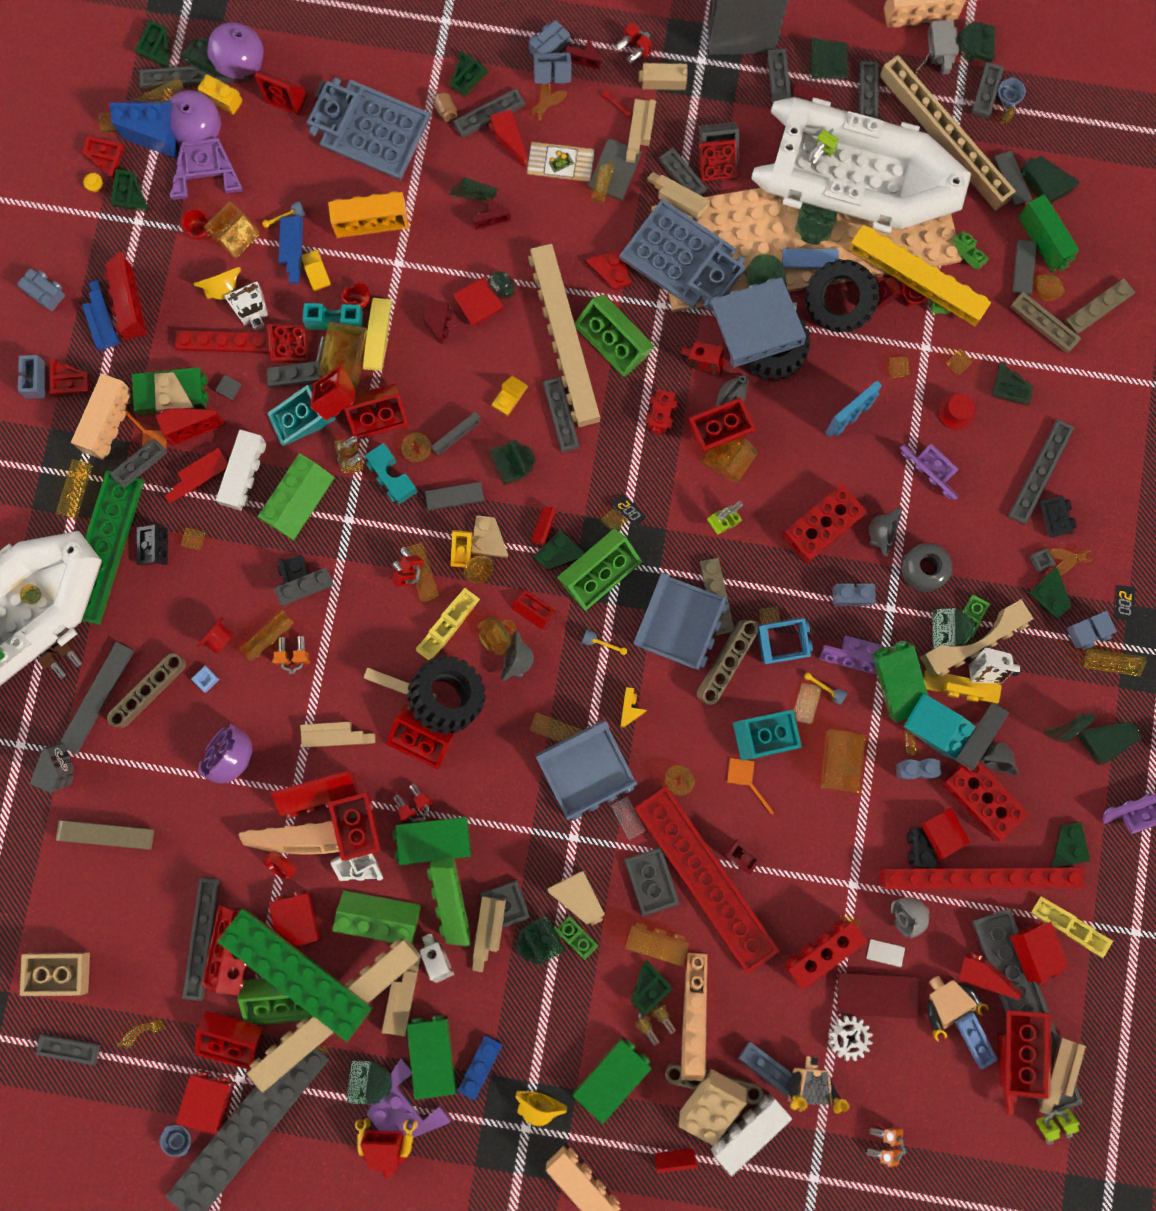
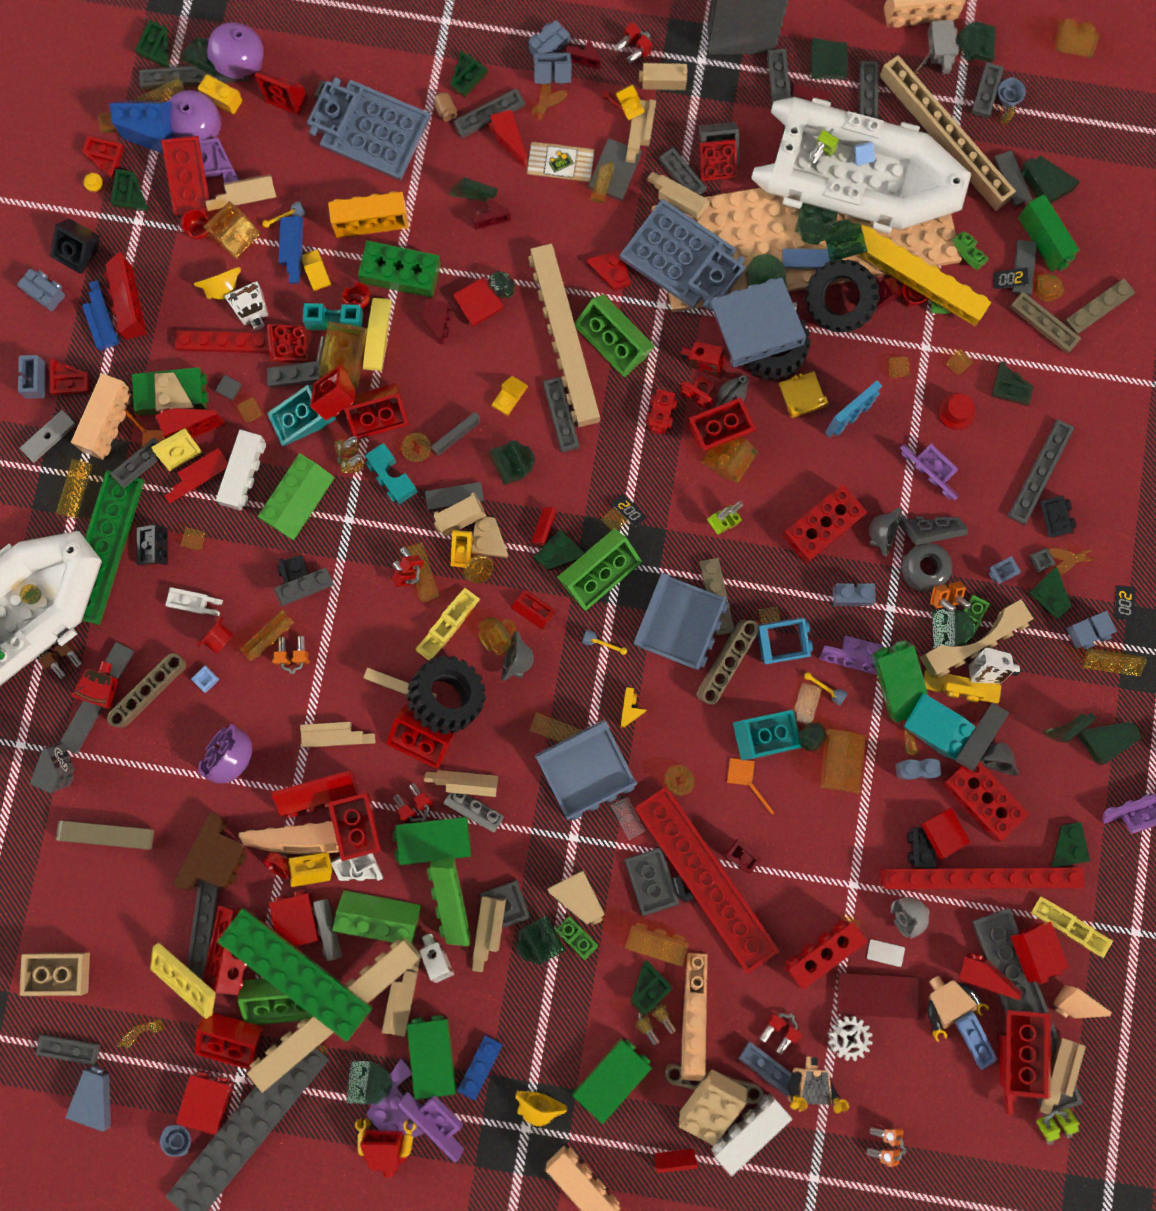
none -> light grey tile [20,410,77,463]
none -> black slope [50,218,100,274]
none -> sand blue slope [65,1066,111,1132]
none -> red torso [71,661,118,710]
none -> light yellow tile [150,943,216,1019]
none -> light yellow tile [152,428,202,471]
none -> red tile [161,136,212,216]
none -> white hinge [165,587,223,616]
none -> reddish brown brick [173,812,247,891]
none -> tan piece [205,174,276,211]
none -> clear yellow tile [237,397,263,423]
none -> yellow panel [289,852,332,887]
none -> light grey tile [313,899,342,961]
none -> green brick [358,241,441,298]
none -> medium lavender bracket [398,1092,464,1162]
none -> tan piece [424,770,498,797]
none -> tan brick [434,492,487,536]
none -> light grey tile [444,793,504,833]
none -> yellow slope [616,84,645,120]
none -> black arm [672,876,694,903]
none -> red bracket [680,376,715,409]
none -> piece [760,1012,803,1055]
none -> yellow piece [779,372,828,418]
none -> clear green head [798,722,827,752]
none -> clear green slope [824,219,867,262]
none -> light blue tile [853,142,875,166]
none -> dark grey wing [899,516,968,545]
none -> orange piece [930,582,971,612]
none -> sand blue bracket [989,556,1022,584]
none -> black sticker [993,267,1029,289]
none -> light nougat slope [1052,985,1112,1018]
none -> clear yellow slope [1054,18,1100,58]

